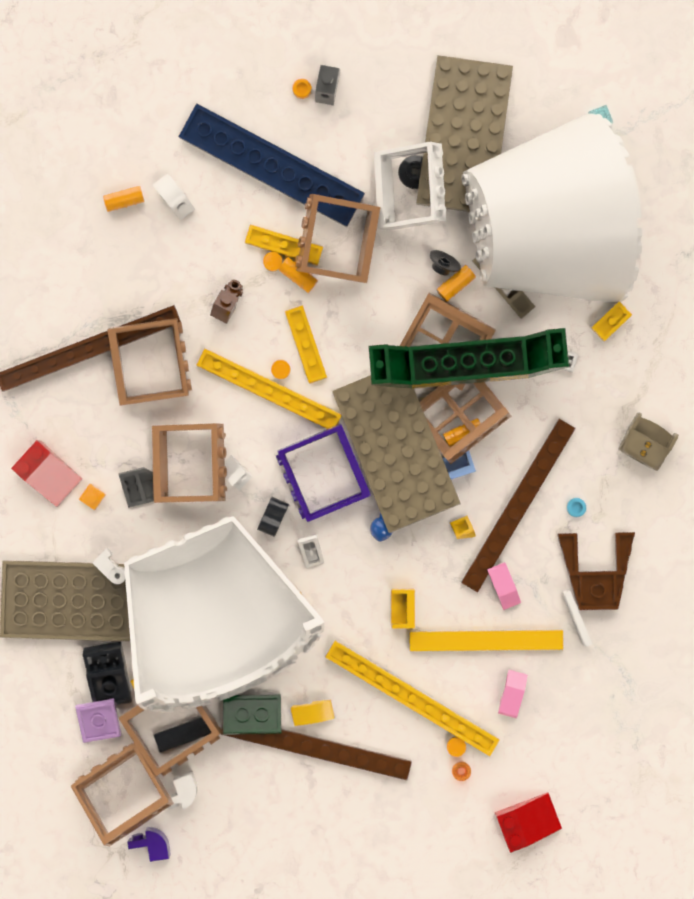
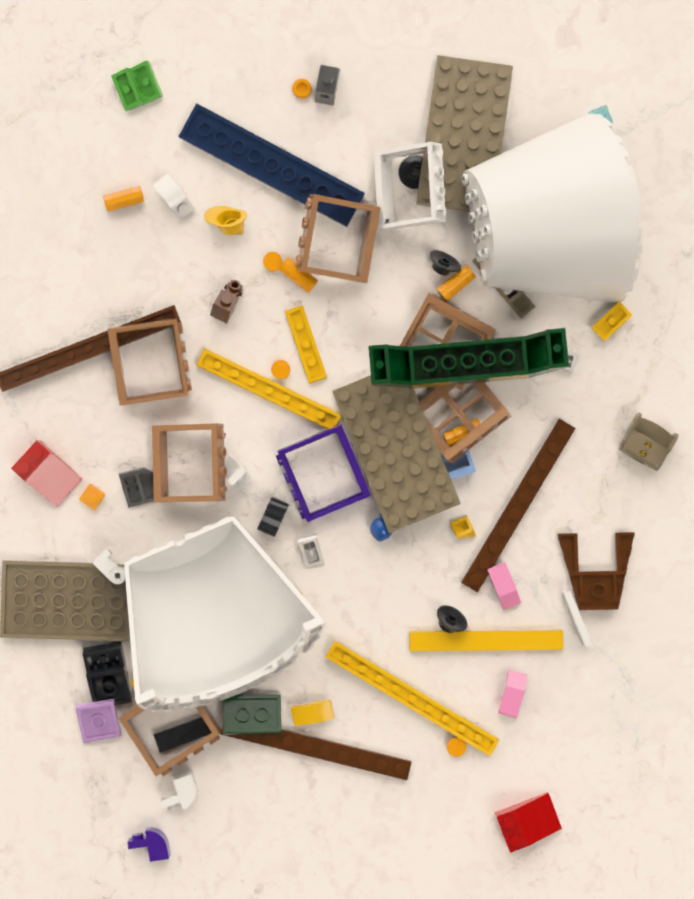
medium nougat window [71,743,174,847] -> none
yellow tile [245,224,323,266] -> none
yellow panel [391,589,415,629] -> none
clear orange plate [452,761,471,781] -> none
medium azure tile [567,498,586,517] -> none
none -> bright green slope [111,60,163,111]
none -> yellow piece [204,206,247,235]
none -> black piece [437,605,468,633]

